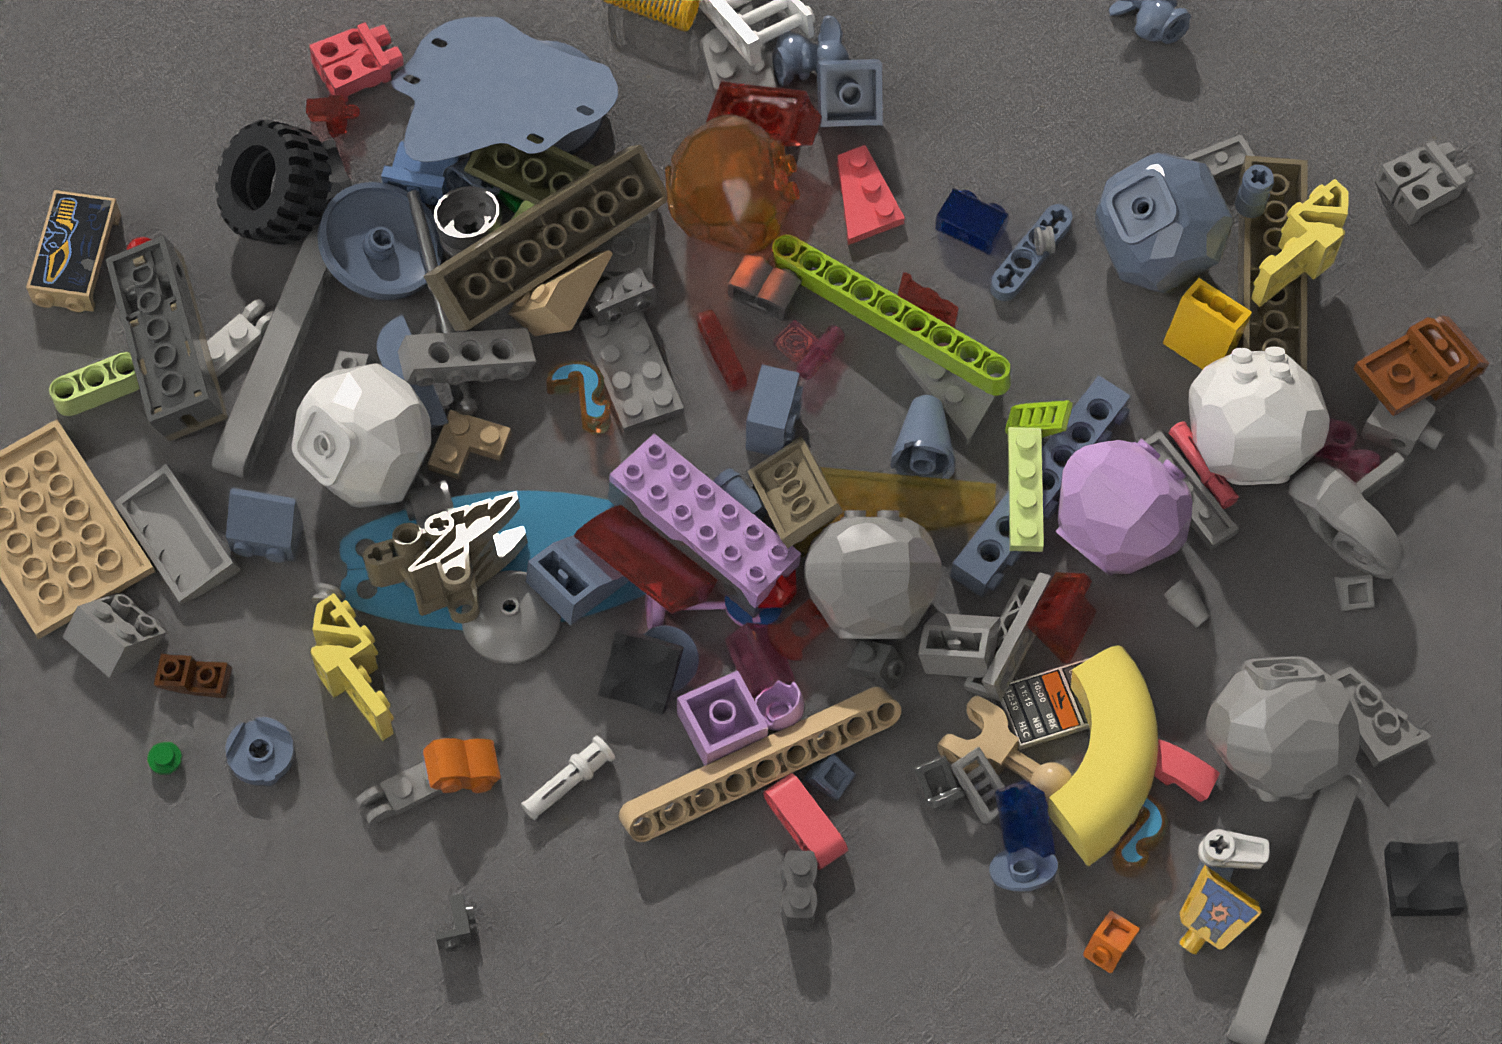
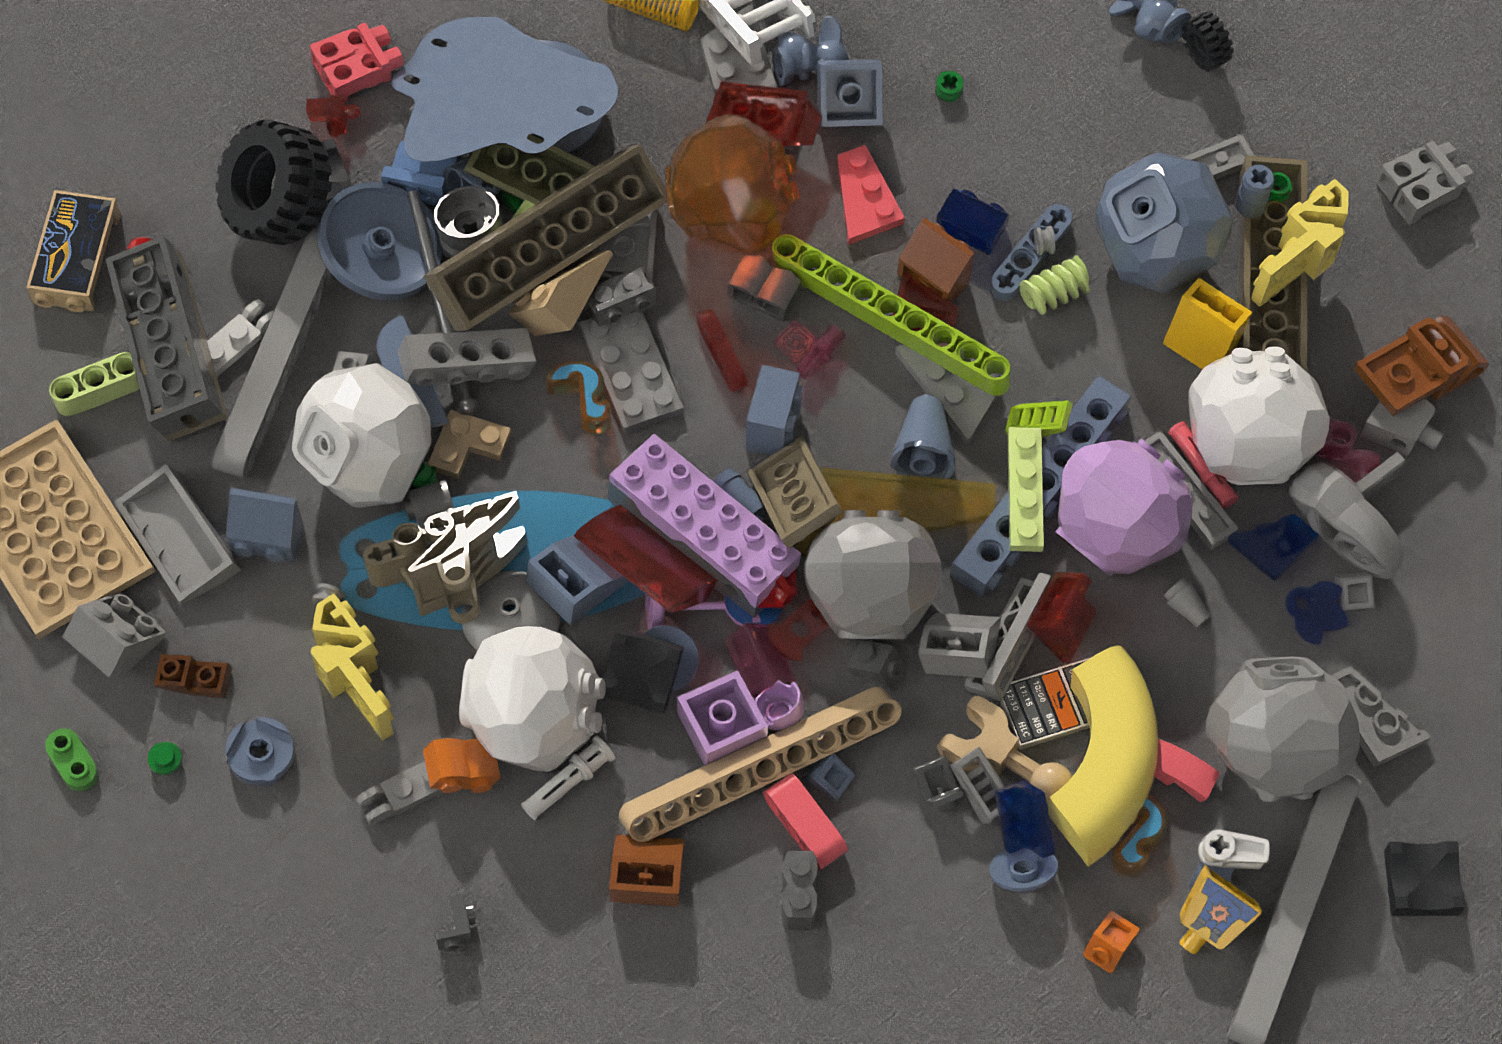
none -> bright green plate [45,728,98,791]
none -> green plate [411,461,437,490]
none -> white rock [459,626,606,772]
none -> dark orange slope [609,834,684,907]
none -> dark orange slope [897,217,974,309]
none -> green bush [935,71,963,102]
none -> yellowish green piece [1019,255,1090,315]
none -> black tyre [1182,11,1234,72]
none -> clear blue wing [1227,514,1319,582]
none -> green plate [1268,172,1292,202]
none -> clear blue plate [1285,581,1348,645]

